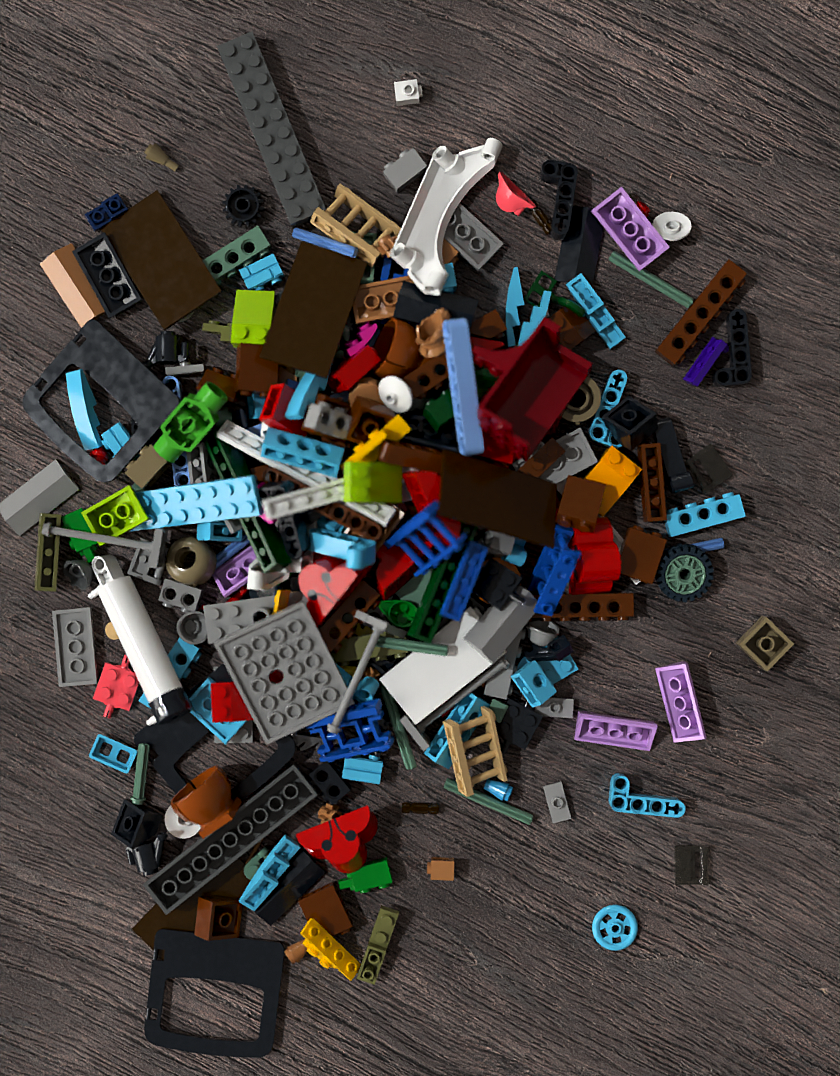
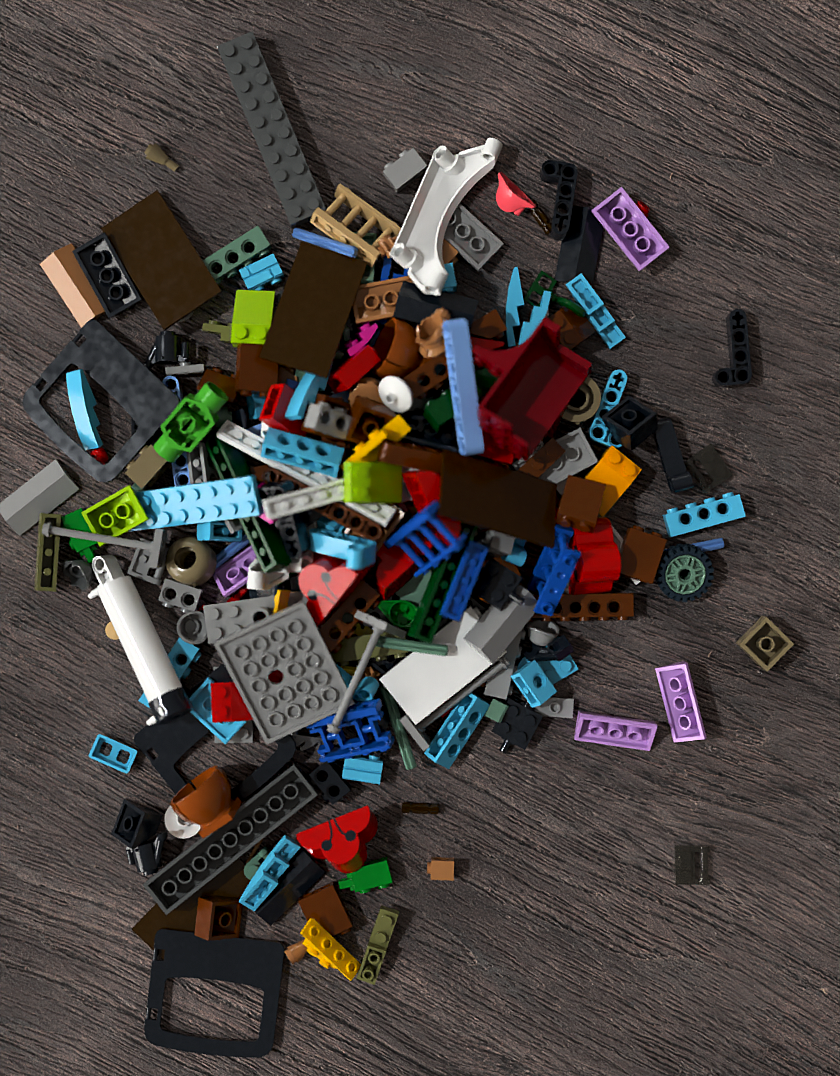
light grey plate [52,607,98,687] -> none
dark blue slope [85,193,128,232] -> none
coral plate [93,654,139,718] -> none
medium azure brick [101,422,141,460] -> none
sand green axle [130,743,150,805] -> none
black gear [222,184,265,228] -> none
medium nougat gear [318,803,342,824] -> none
white brick [394,79,423,106] -> none
tan fence [443,706,508,797] -> none
sand green axle [444,778,533,825] -> none
dark azure cone [484,779,514,802] -> none
light grey plate [543,781,571,824] -> none
medium azure plate [592,905,638,951] -> none
sand green axle [609,251,694,308] -> none
medium azure beam [609,773,686,818] -> none
reddish brown brick [637,443,667,522] -> none
white dish [653,212,691,241] -> none
reddish brown brick [655,259,747,366] -> none
dark purple hinge [683,337,729,387] -> none

